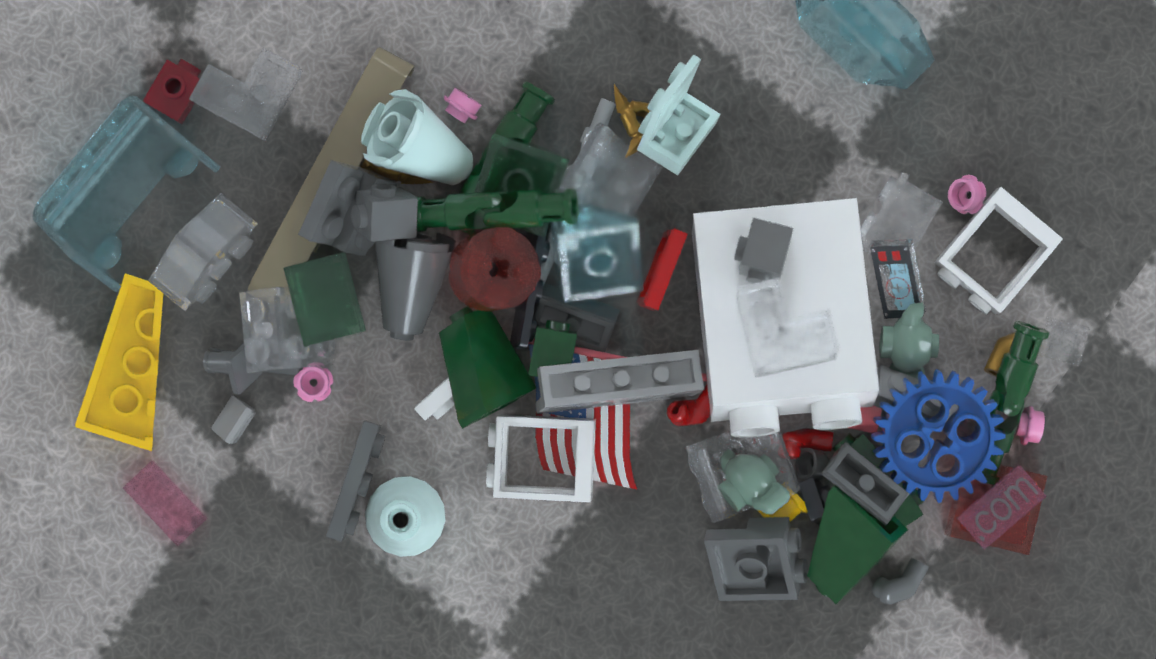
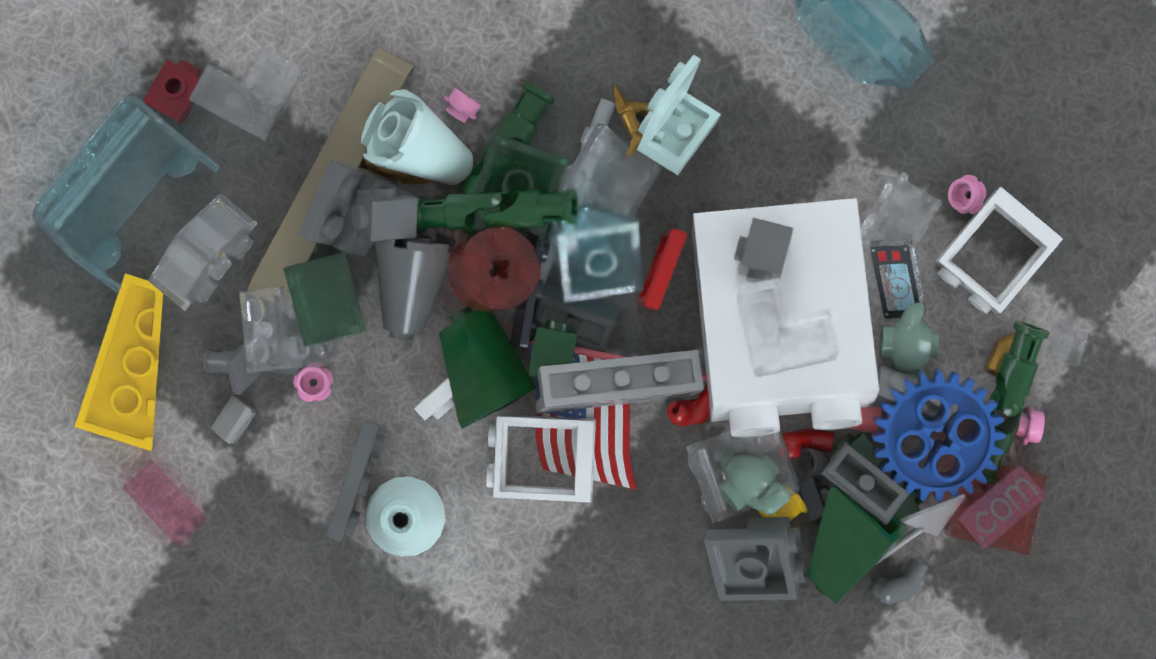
none -> light grey piece [877,494,965,564]

